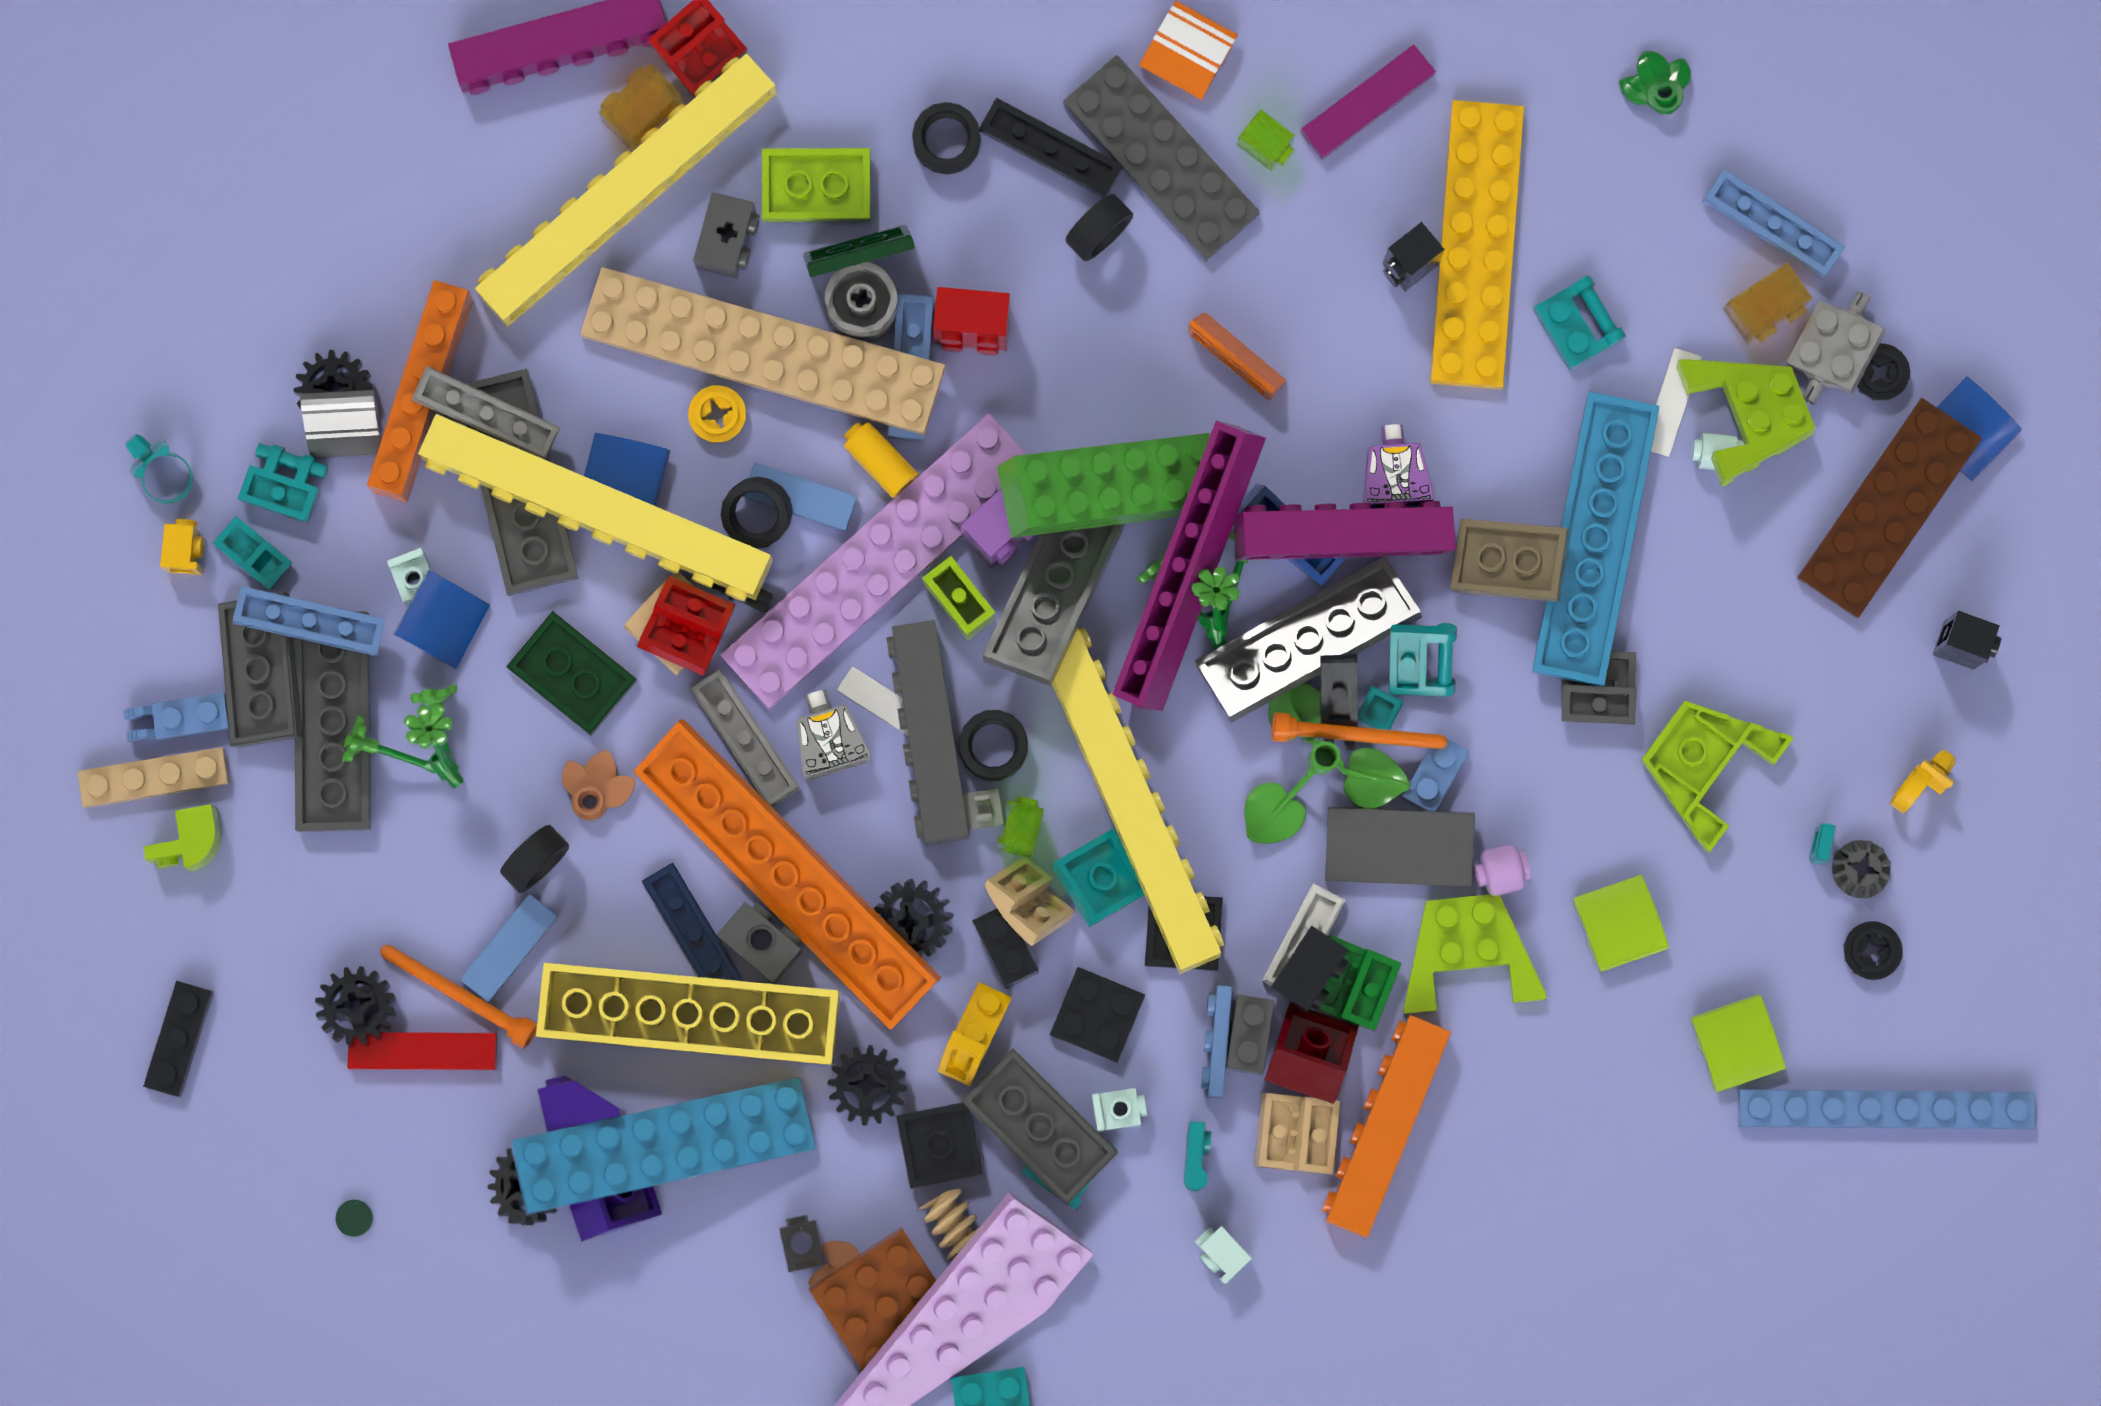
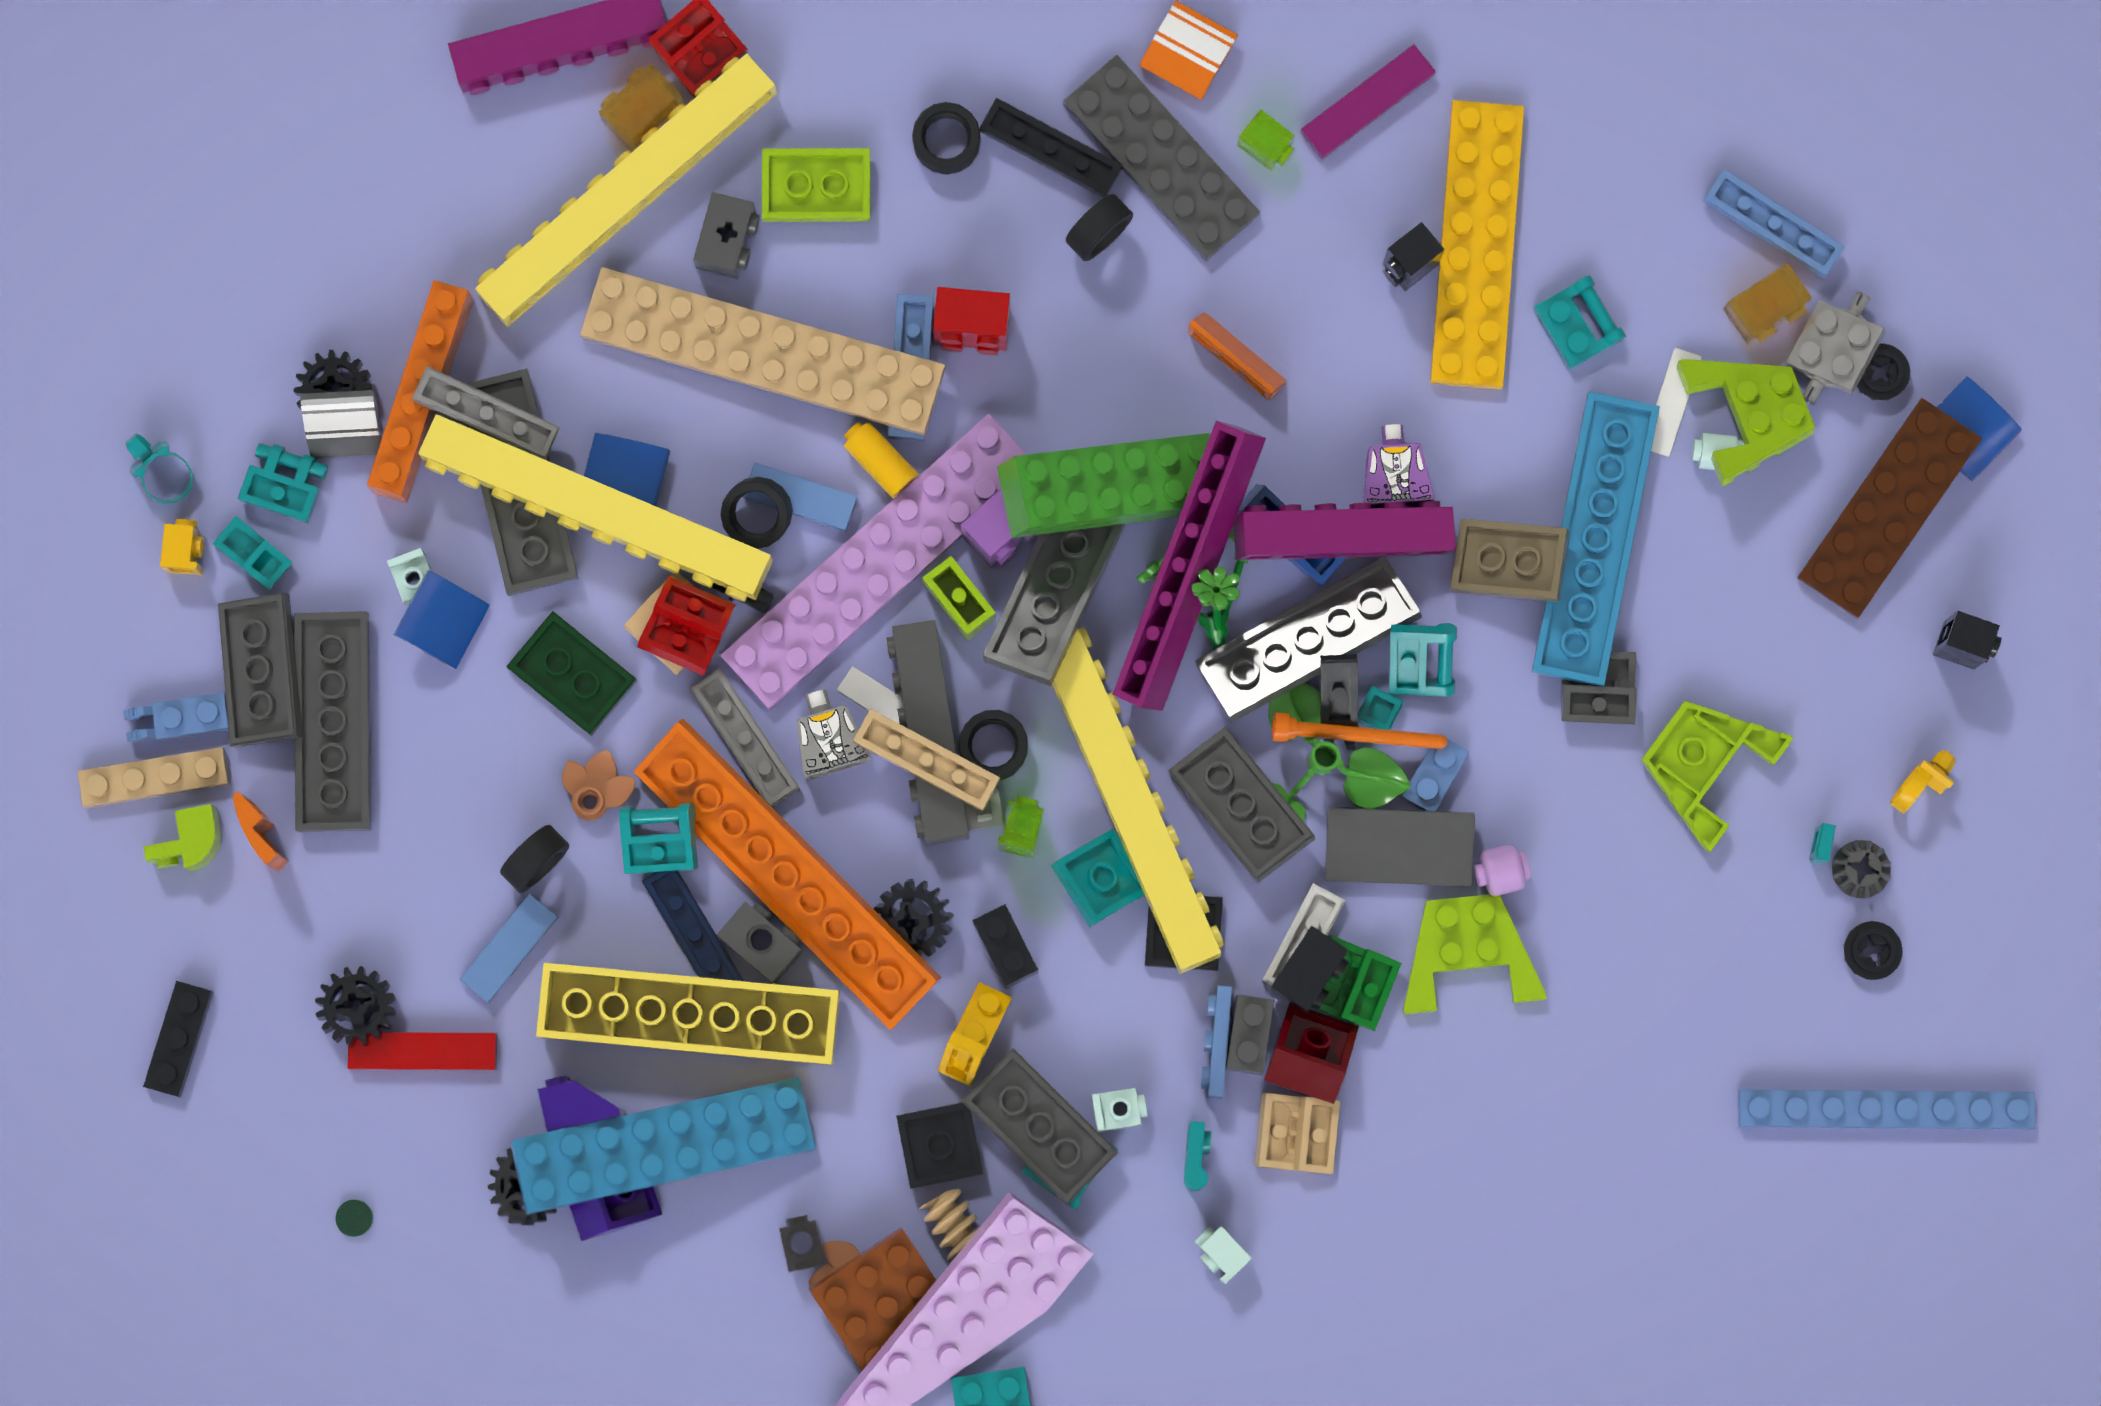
medium blue plate [232,586,385,657] -> none
bright green plant [342,684,464,788] -> none
orange piece [380,945,537,1050] -> none
yellow gear [688,385,746,443] -> none
dark green tile [803,225,915,277] -> none
light grey brick [825,262,898,342] -> none
black gear [827,1045,908,1126] -> none
tan slope [985,856,1075,946] -> none
black plate [1050,967,1145,1063] -> none
orange brick [1321,1015,1451,1238] -> none
lime slope [1573,874,1669,972] -> none
green plate [1619,51,1691,115] -> none
lime slope [1690,994,1786,1092] -> none
none -> orange slope [233,791,289,871]
none -> teal plate [619,802,698,874]
none -> tan plate [853,709,1000,811]
none -> dark grey tile [1168,726,1316,883]

